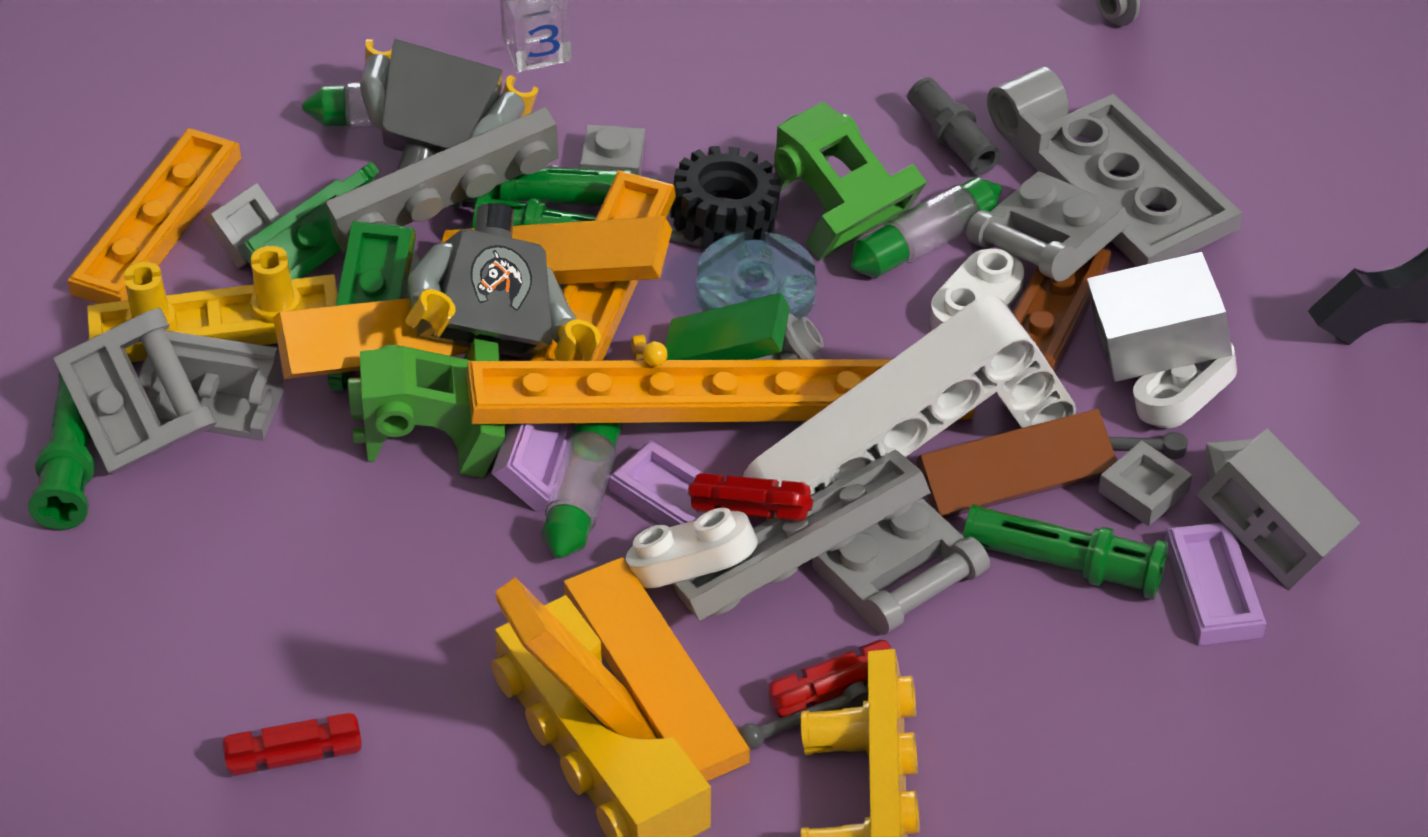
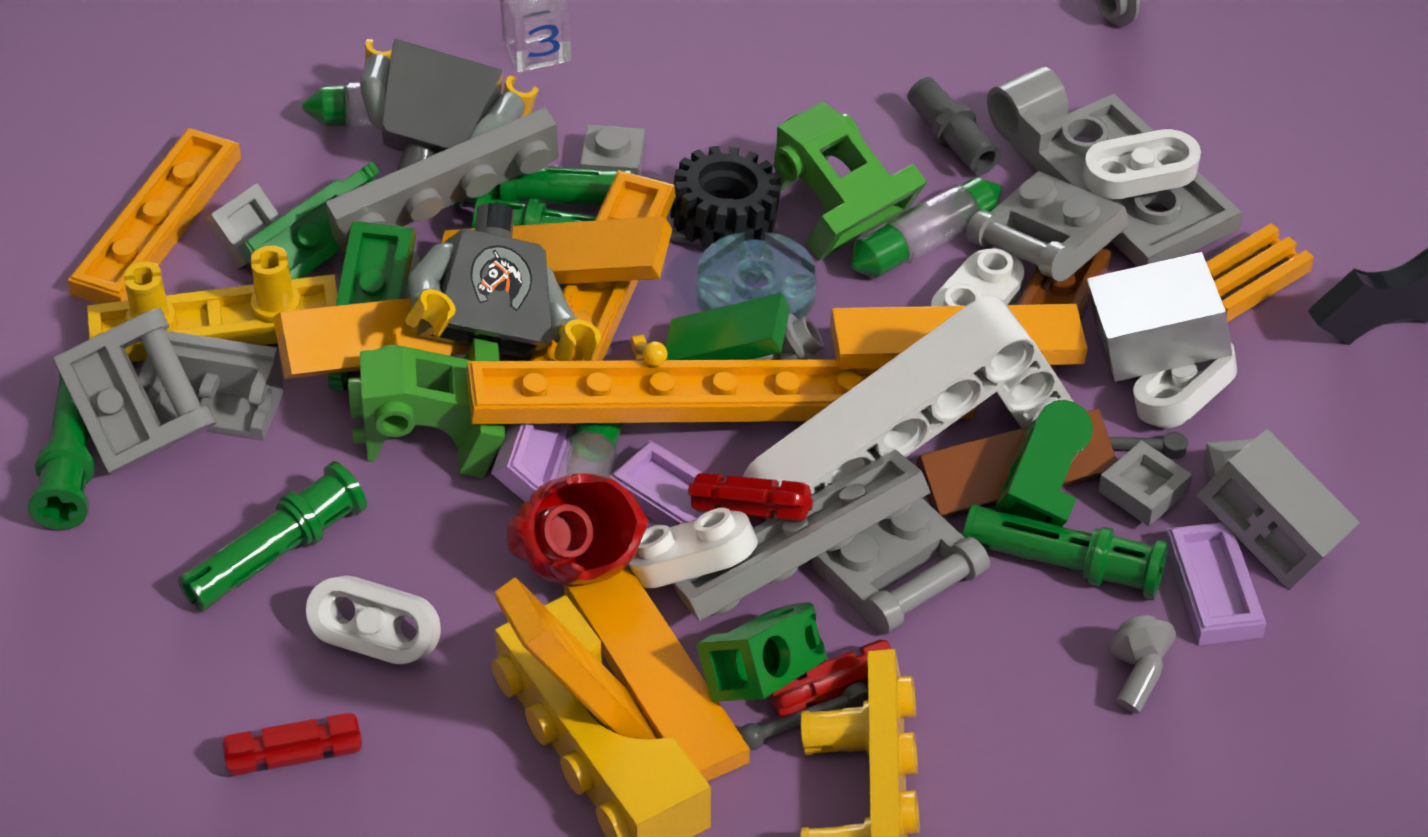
none -> green pin [178,461,367,612]
none -> white plate [306,575,441,664]
none -> red hair [507,473,648,585]
none -> green leg [696,602,827,702]
none -> light orange tile [829,304,1088,369]
none -> green leg [993,400,1093,527]
none -> white plate [1083,129,1201,199]
none -> light grey plate [1109,615,1176,714]
none -> light orange tile [1206,223,1314,322]

